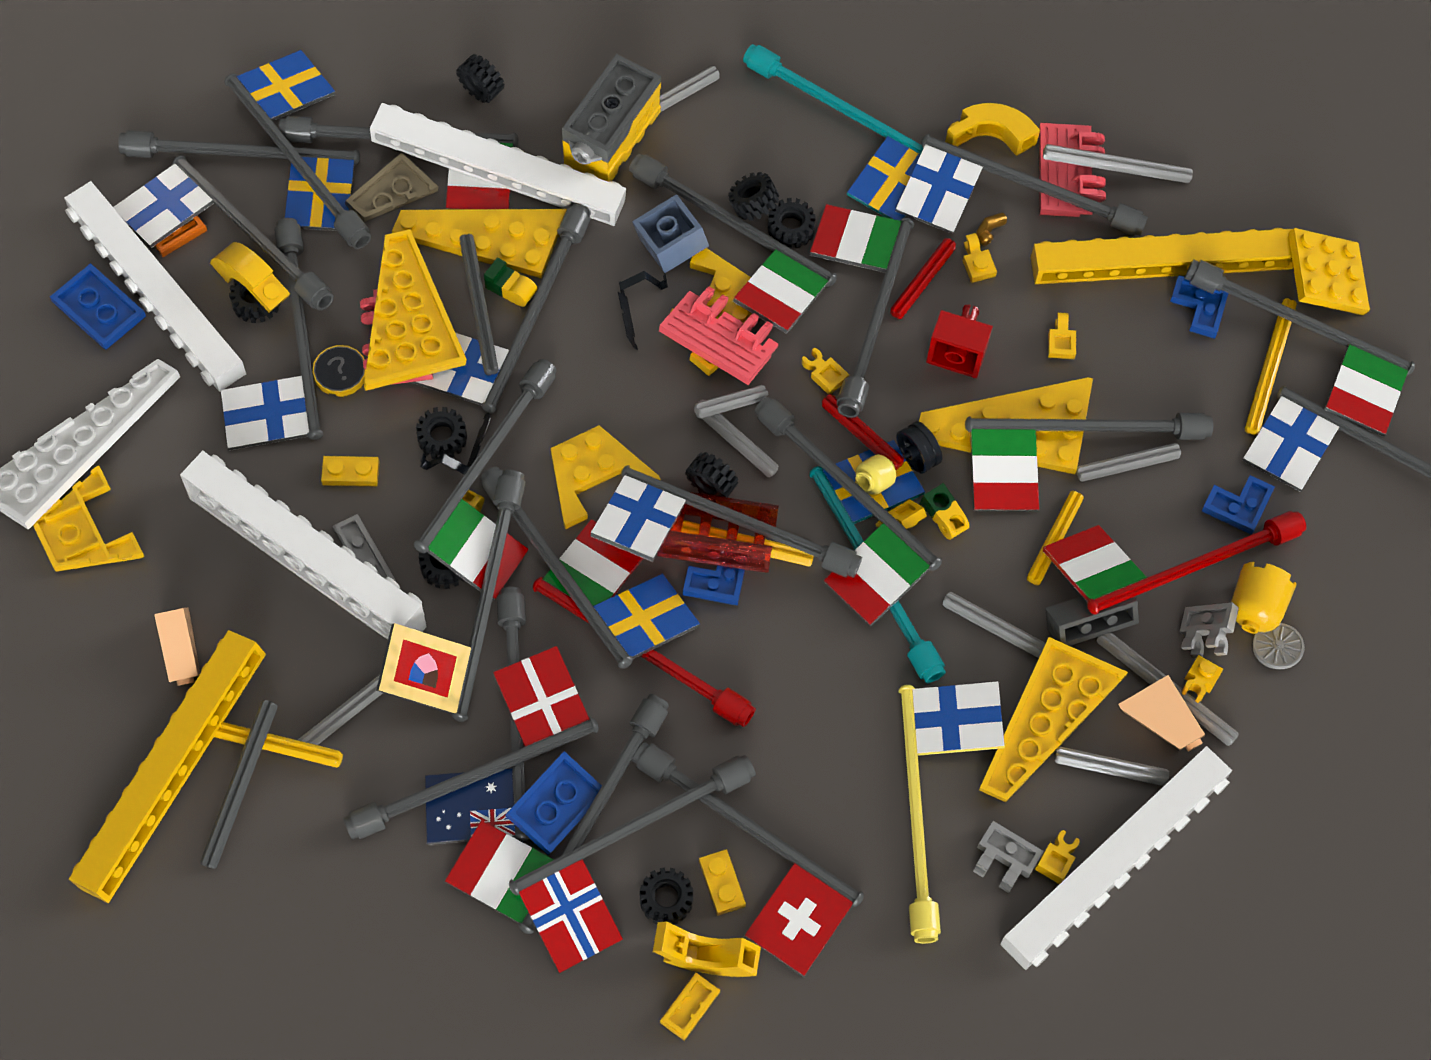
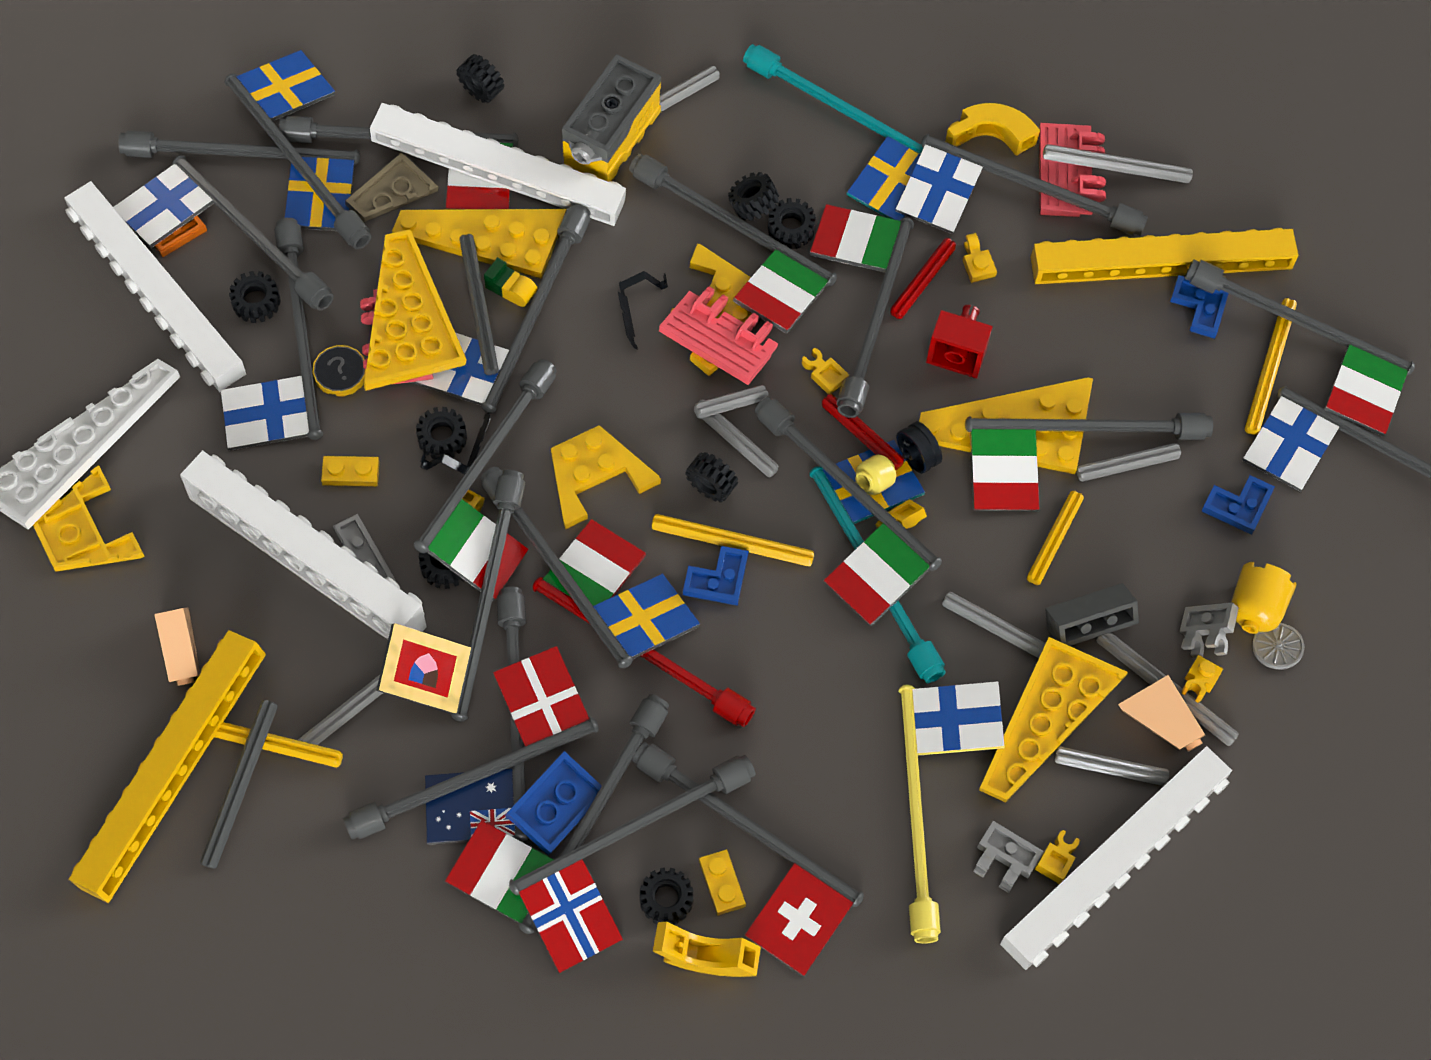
blue plate [50,263,146,350] -> none
yellow arch [210,242,290,313] -> none
flag [590,465,863,578] -> none
sand blue brick [632,194,709,273] -> none
clear red fence [658,492,779,573] -> none
yellow plate [660,973,720,1041] -> none
leg [919,483,969,540] -> none
pearl gold arm [976,213,1007,246] -> none
flag [1043,511,1306,615] -> none
yellow plate [1048,313,1076,359] -> none
yellow plate [1288,228,1370,315] -> none

